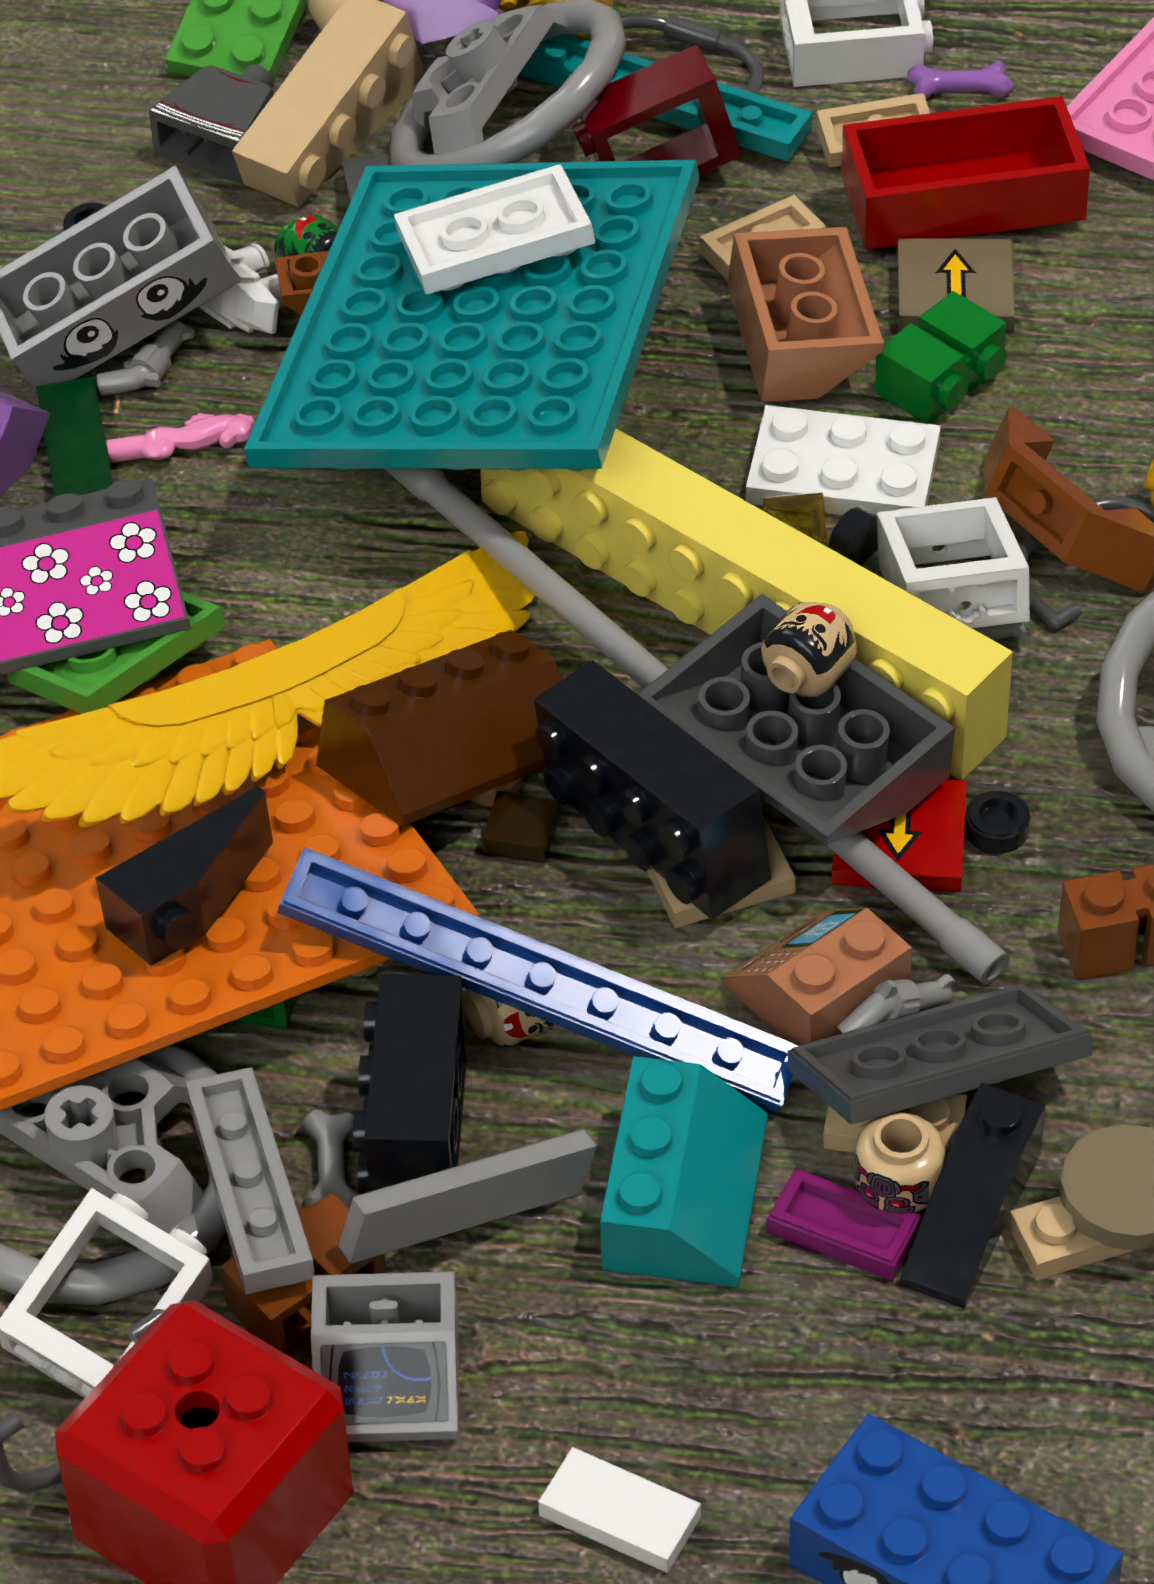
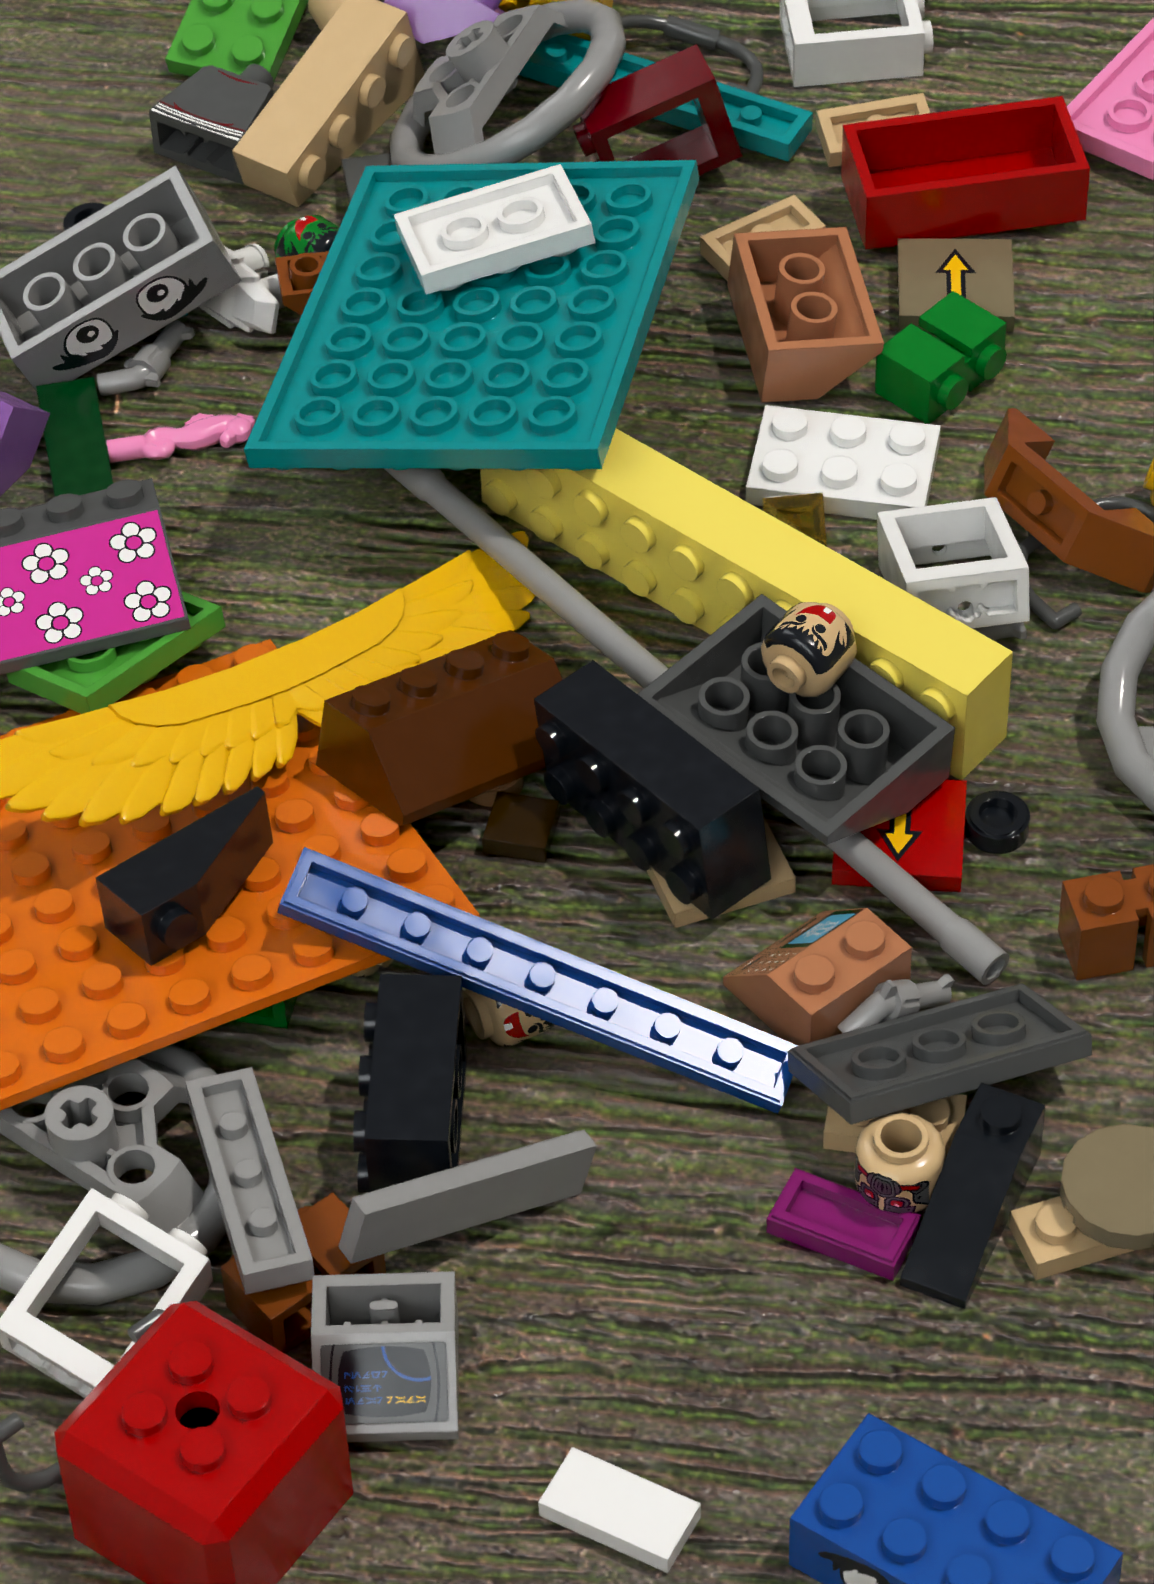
light grey piece [301,1109,358,1208] -> none
teal slope [600,1056,768,1287] -> none
black tile [828,507,878,566] -> none
medium lavender piece [907,60,1014,101] -> none

